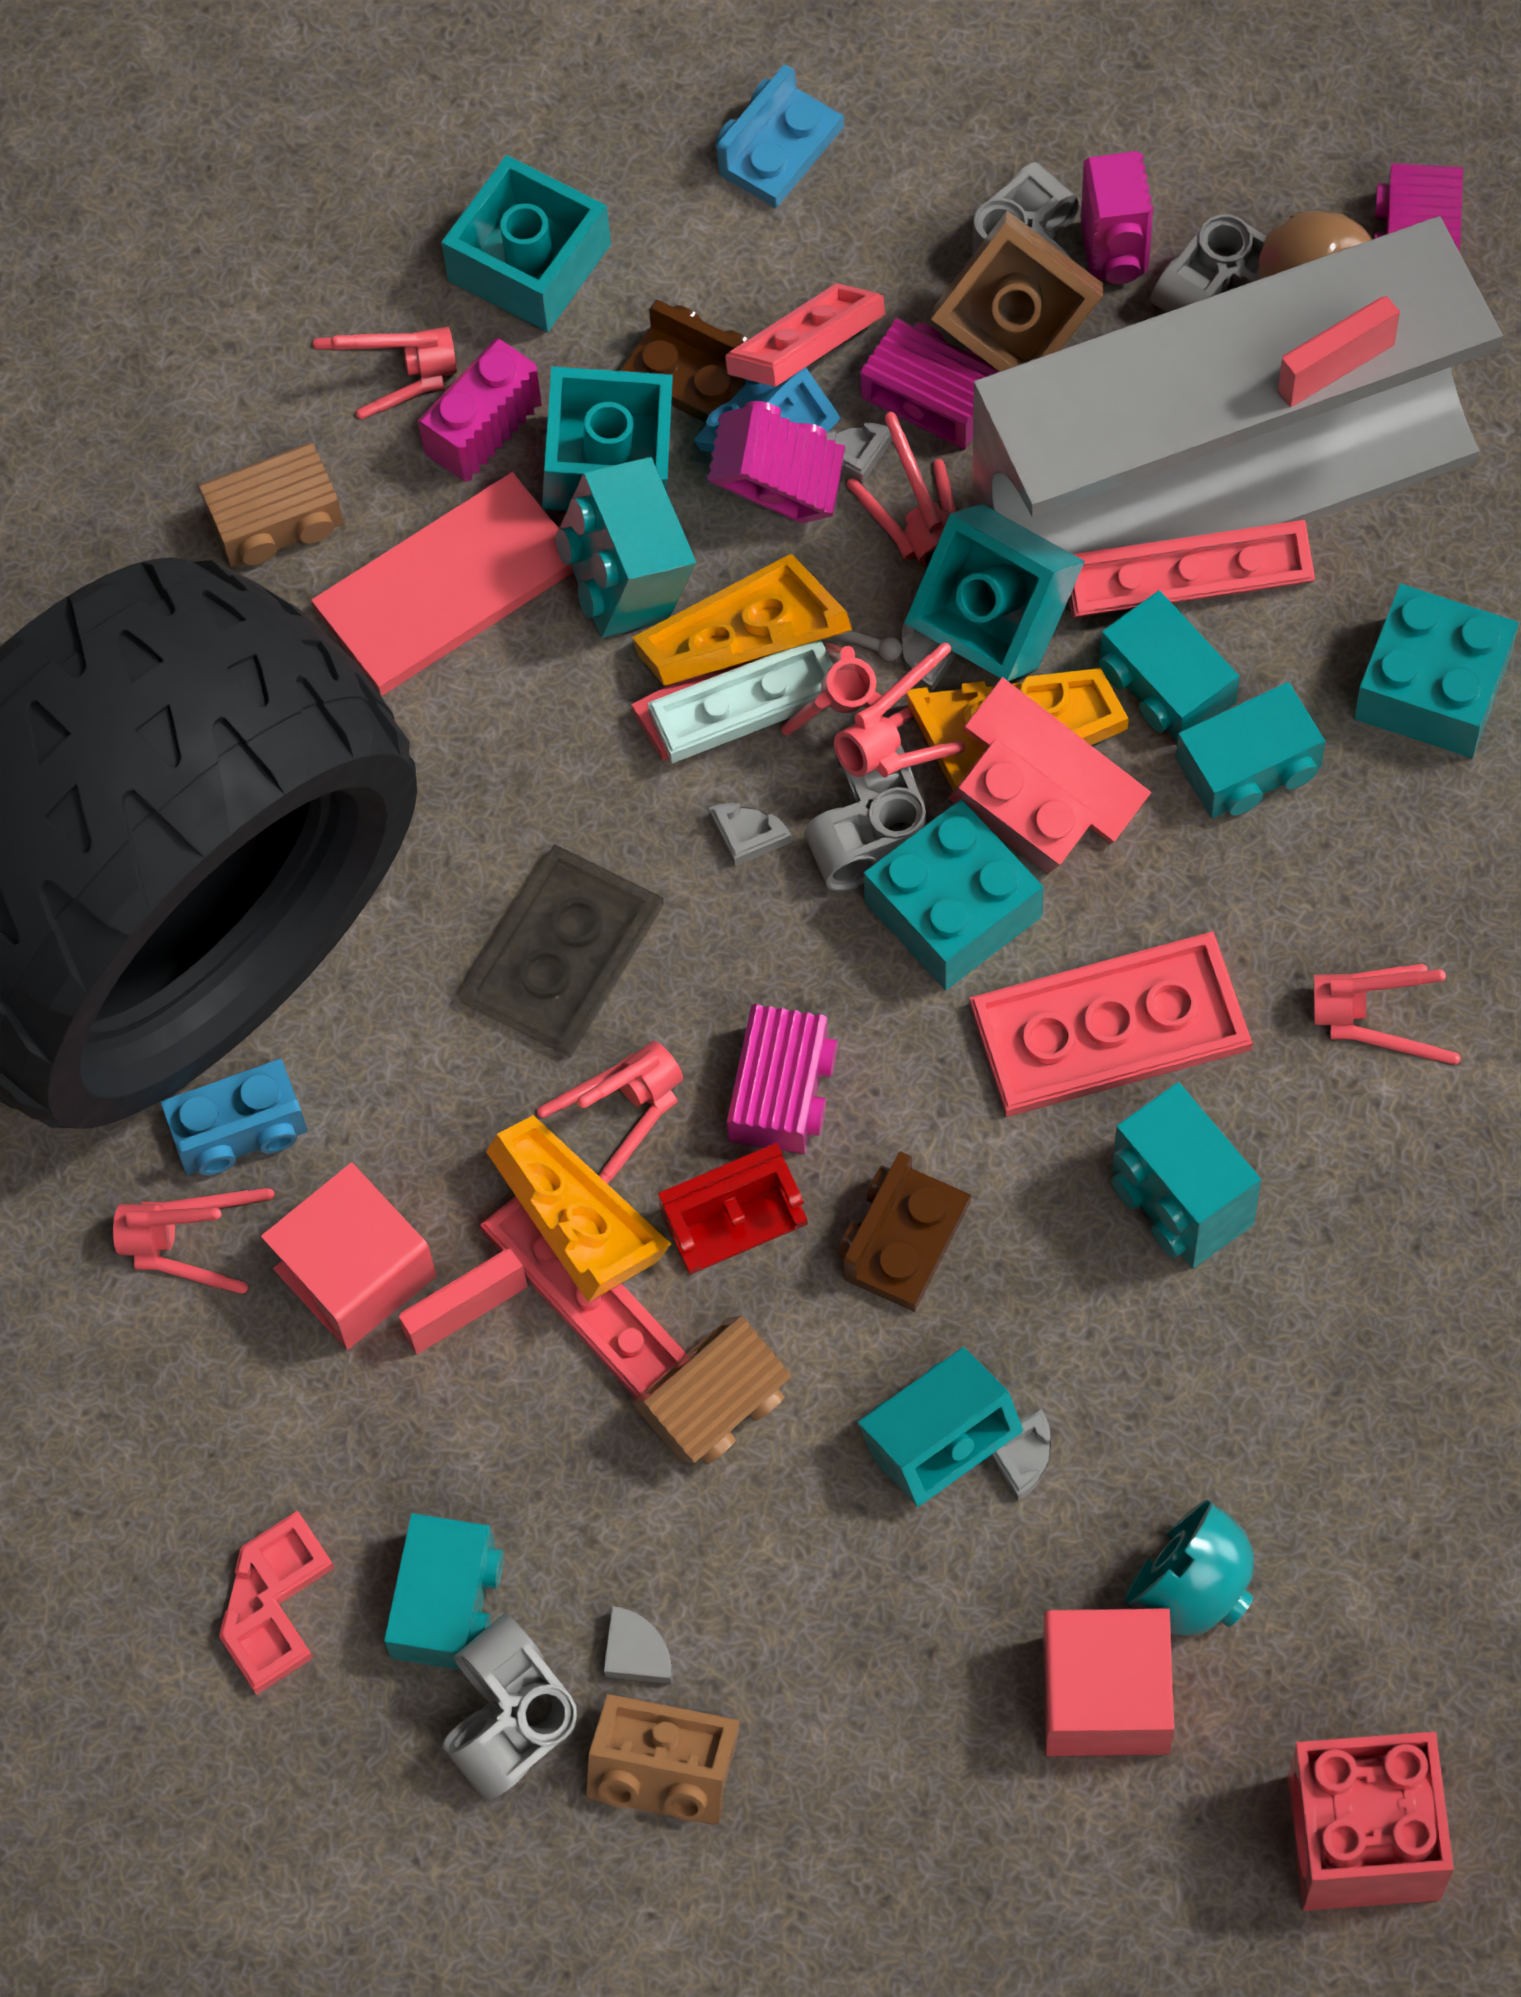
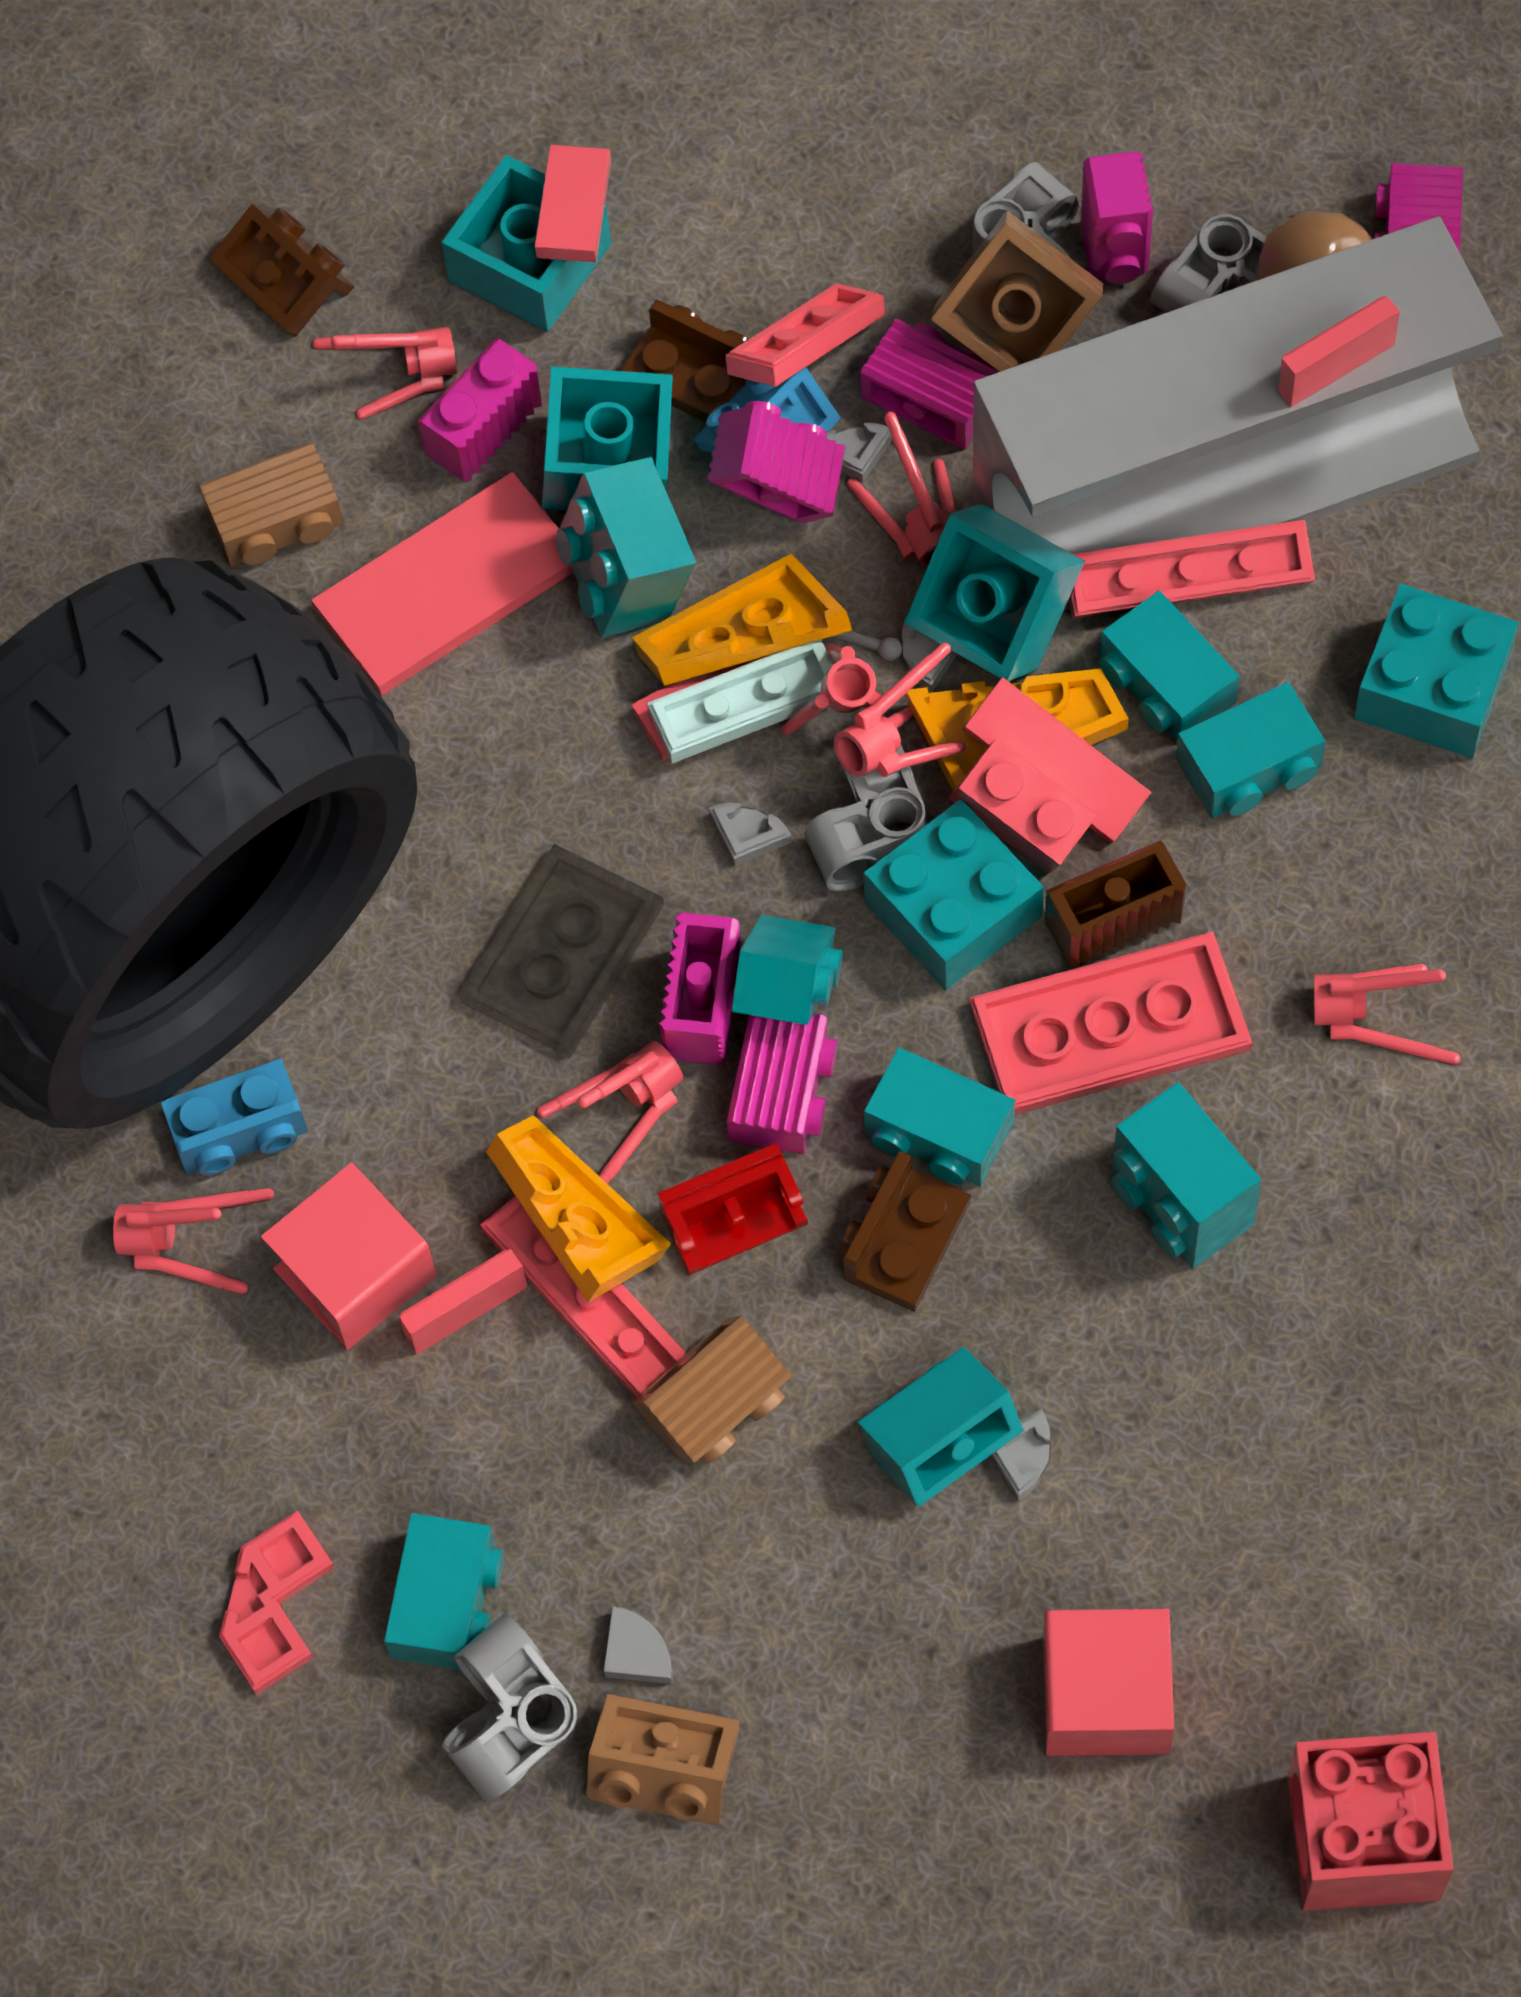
dark azure bracket [715,64,844,208] -> none
teal cylinder [1125,1500,1254,1636] -> none
none -> reddish brown bracket [209,203,355,336]
none -> coral tile [535,145,611,263]
none -> dark pink brick [659,913,742,1065]
none -> teal brick [732,914,843,1025]
none -> teal brick [864,1047,1015,1187]
none -> reddish brown brick [1044,840,1187,969]

